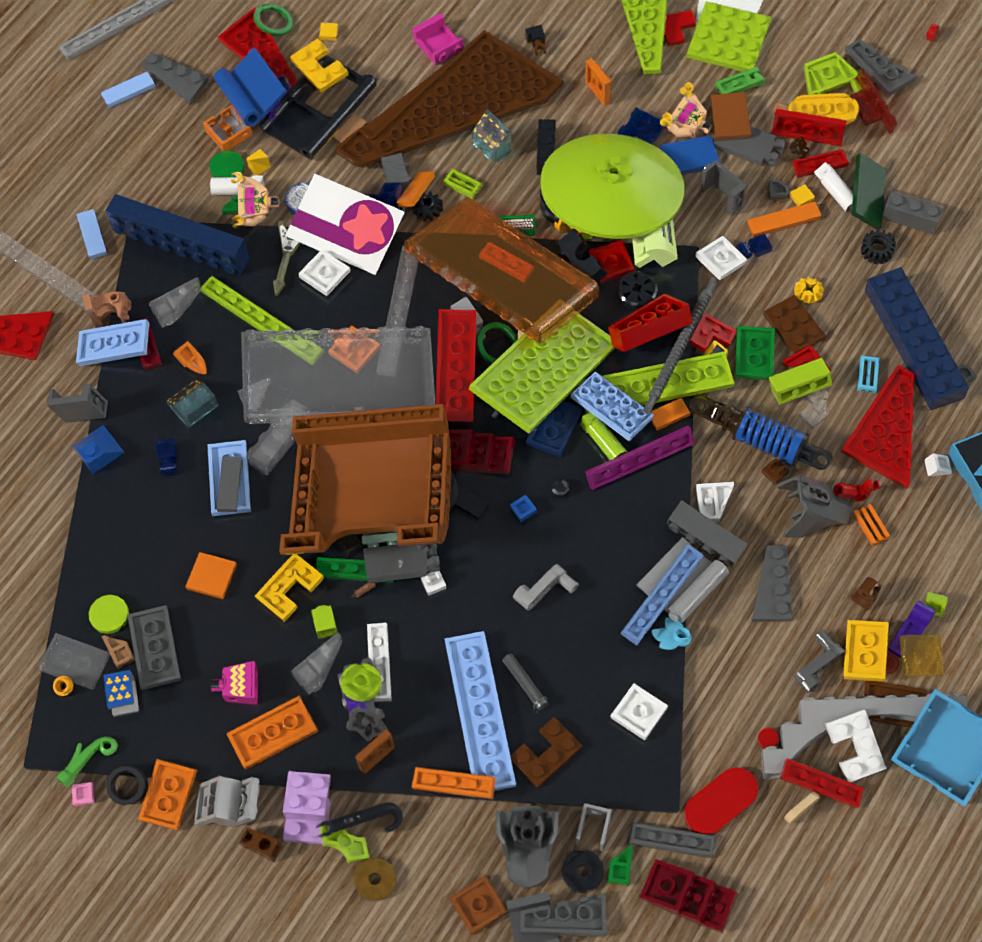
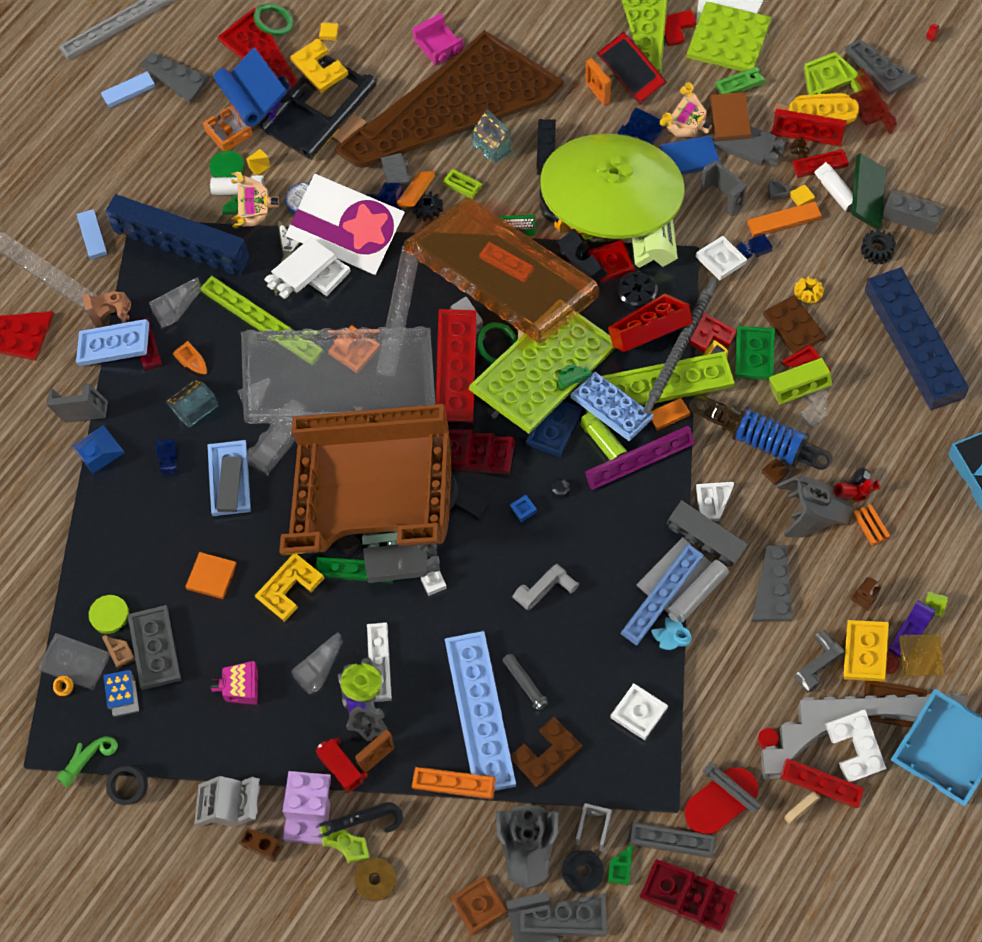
bright pink tile [72,782,95,806] -> none
orange tile [138,759,197,831] -> none
orange tile [226,695,318,770] -> none
lime brick [311,605,338,639] -> none
nougat piece [350,582,377,598] -> none
black piece [525,25,546,56] -> none
red wing [841,365,915,489] -> none
medium azure tile [857,355,880,393] -> none
white slope [925,453,952,476] -> none
dark grey tile [957,365,977,383] -> none
none -> white tile [265,238,336,299]
none -> red brick [316,737,368,794]
none -> green tile [558,364,593,390]
none -> black slope [597,31,667,105]
none -> dark grey axle [703,762,761,814]
none -> black tile [852,467,871,485]

